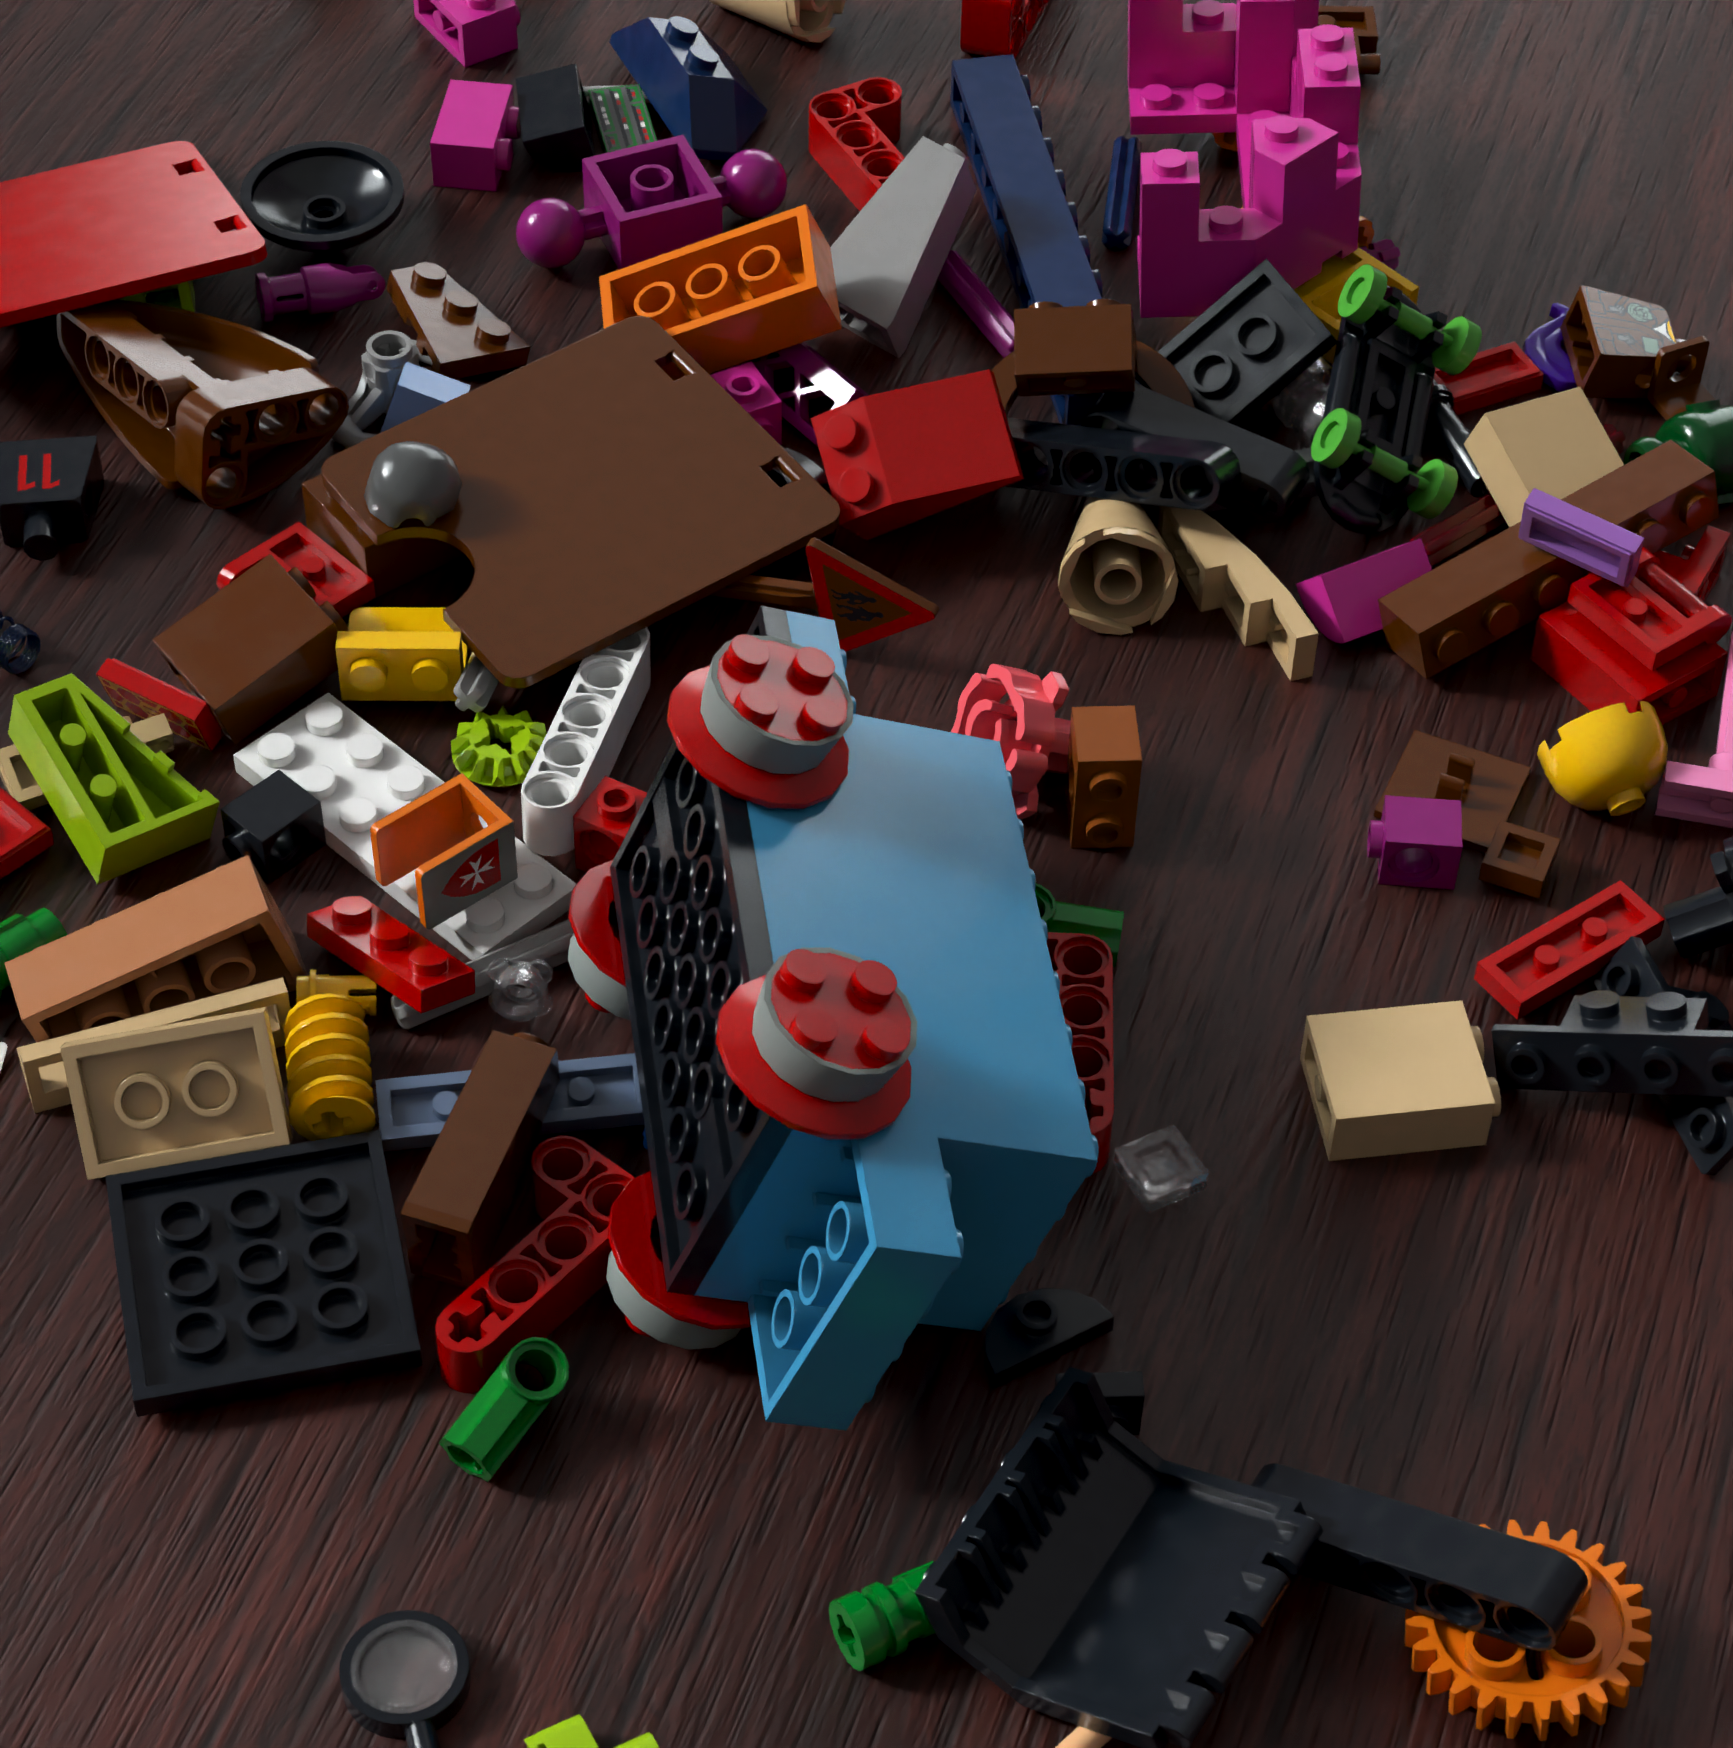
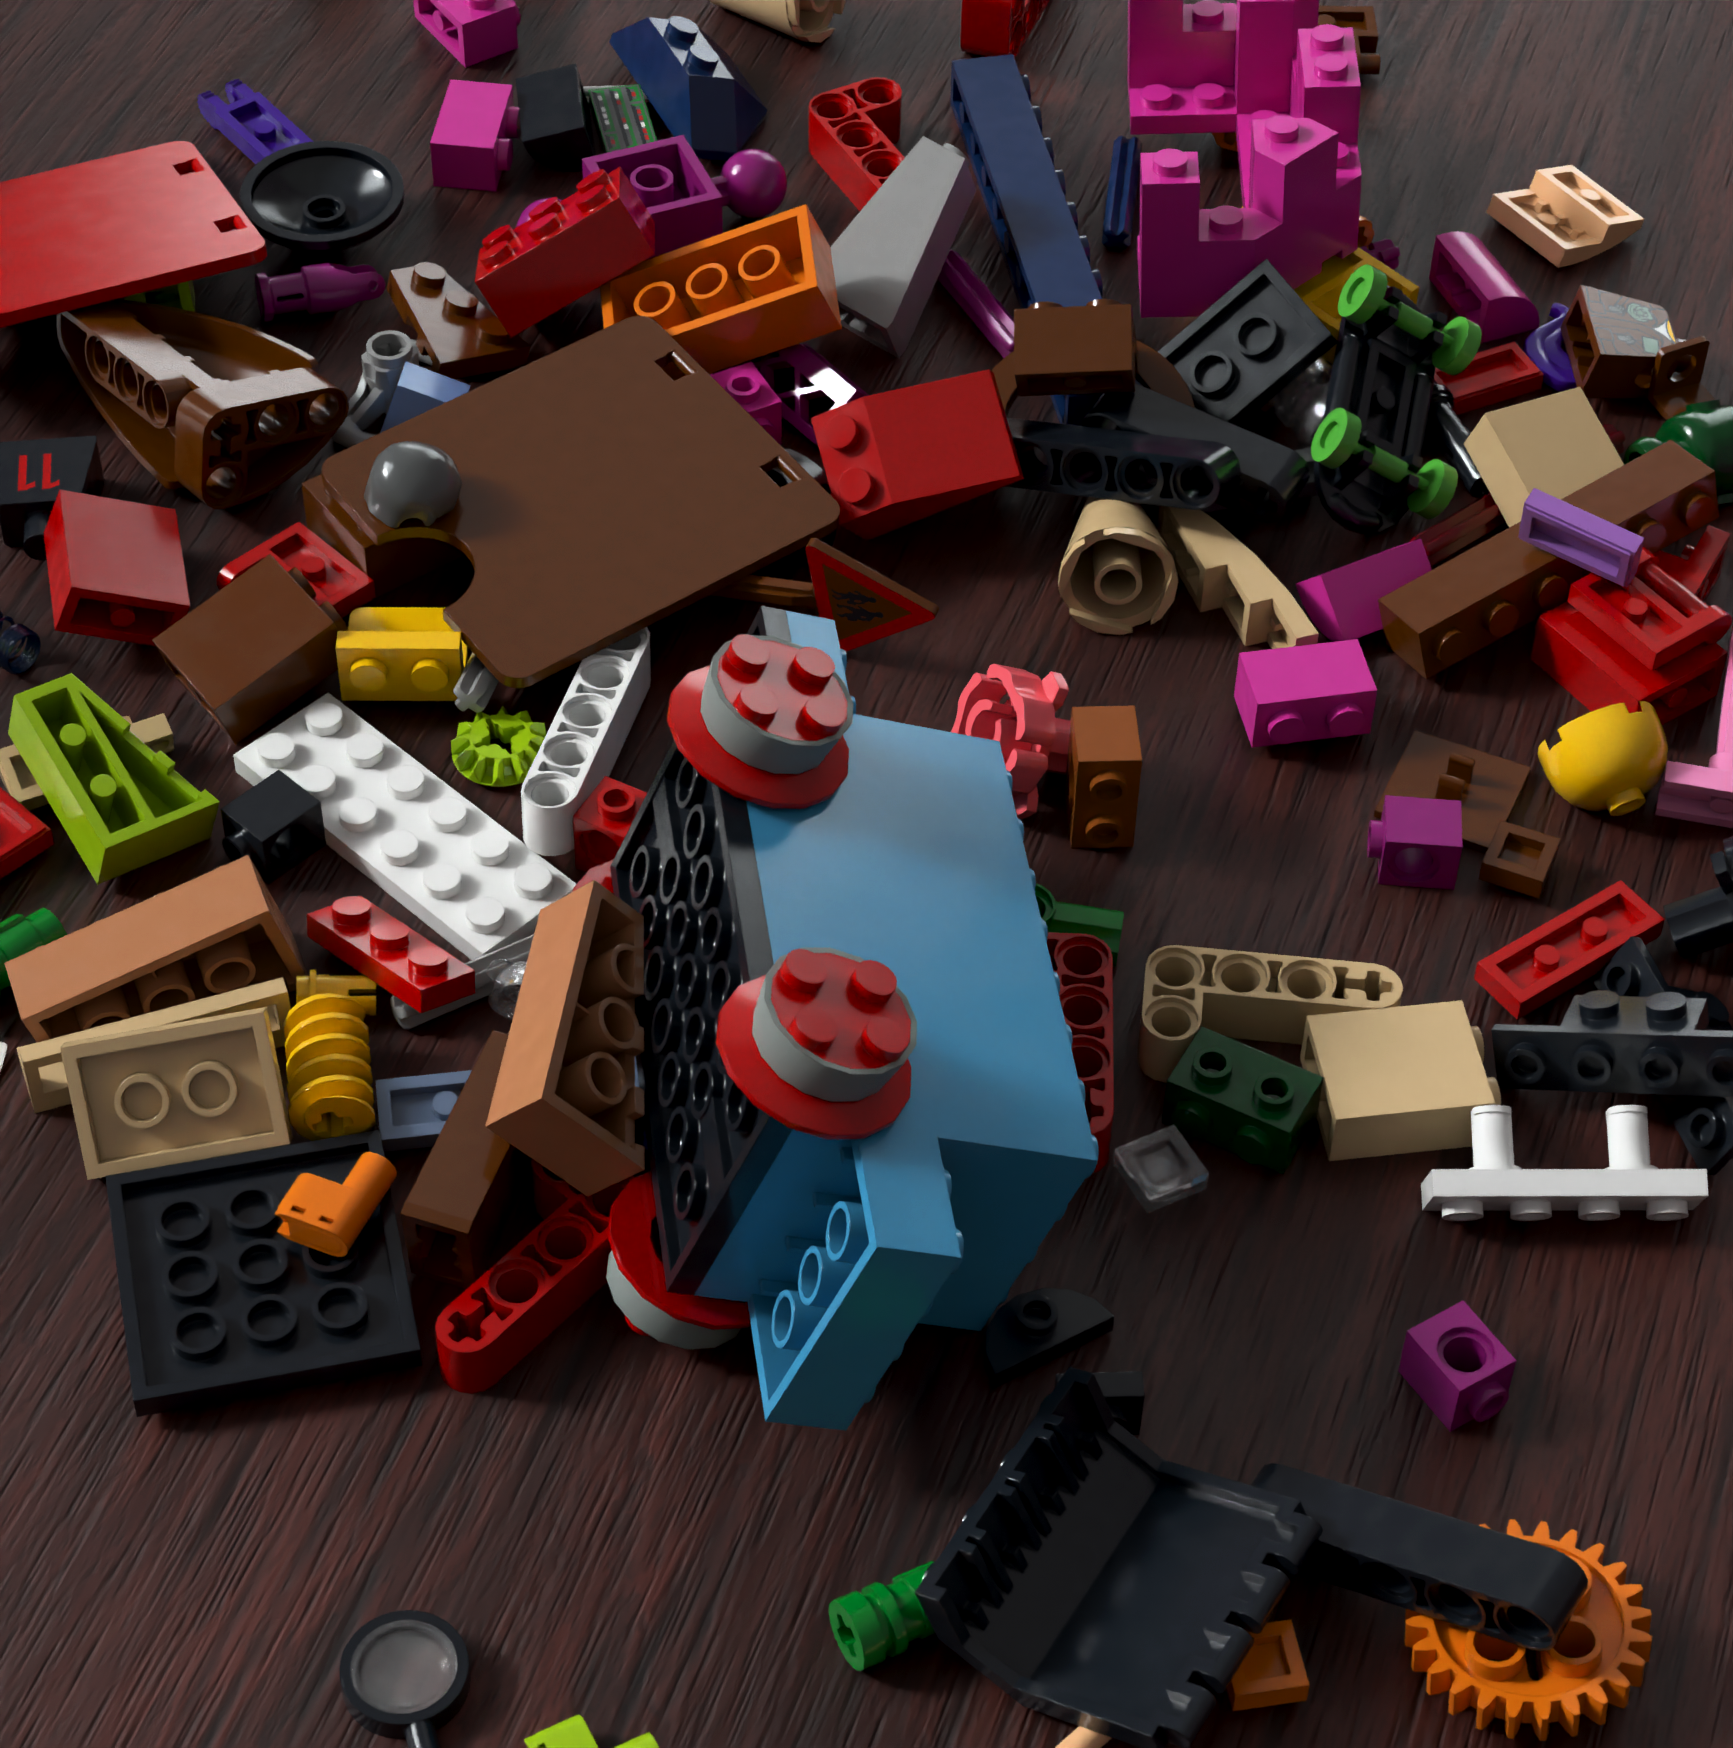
red tile [96,658,223,752] -> none
orange piece [370,773,518,930] -> none
green piece [439,1337,569,1482] -> none
none -> red brick [44,489,190,646]
none -> dark purple hinge [197,79,313,164]
none -> orange piece [274,1152,397,1257]
none -> red brick [475,167,655,338]
none -> nougat wedge [485,880,645,1197]
none -> tan beam [1137,945,1403,1083]
none -> dark green brick [1162,1026,1324,1174]
none -> orange plate [1227,1619,1310,1711]
none -> dark pink brick [1234,639,1377,748]
none -> magenta brick [1398,1300,1516,1432]
none -> white plate [1421,1105,1709,1221]
none -> dark pink brick [1429,231,1539,343]
none -> light nougat slope [1486,165,1644,268]

